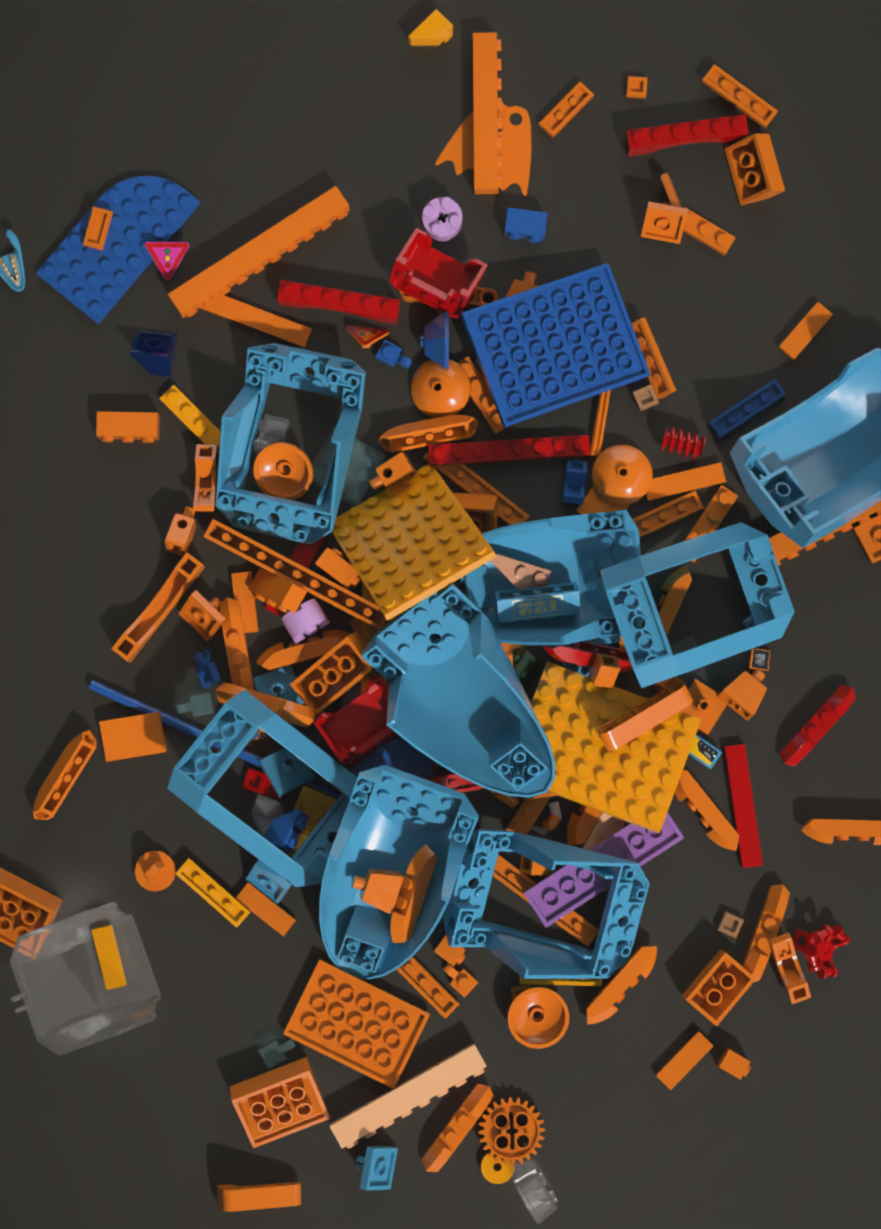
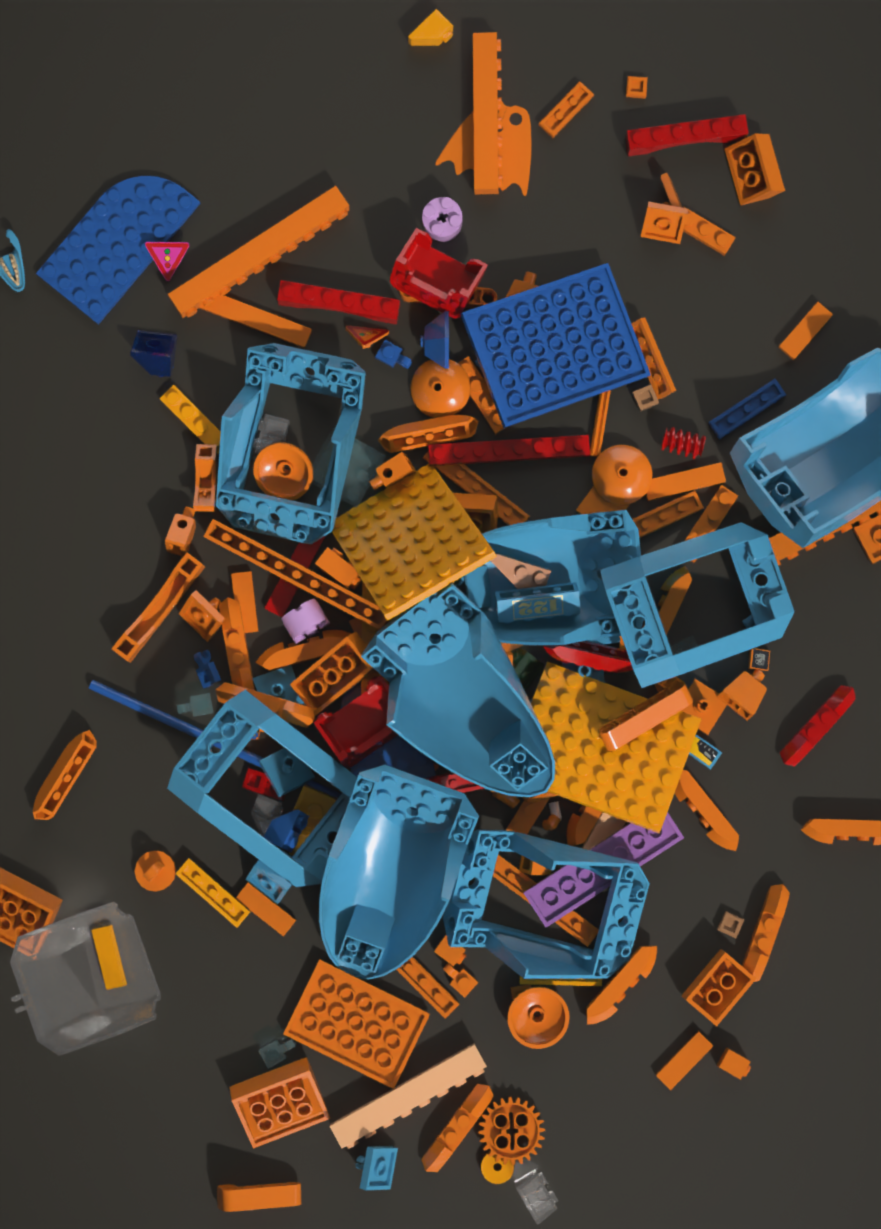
orange tile [83,206,113,251] -> none
orange brick [96,412,160,443] -> none
orange tile [99,711,167,762] -> none
orange brick [248,568,307,613] -> none
orange torso [351,869,404,914] -> none
orange brick [390,844,437,943] -> none
blue brick [504,207,548,243] -> none
blue slope [563,459,587,505] -> none
orange brick [589,653,621,688] -> none
orange plate [702,64,778,128] -> none
red tile [724,744,763,868] -> none
orange arch [770,933,811,1004] -> none
red piece [793,924,850,979] -> none

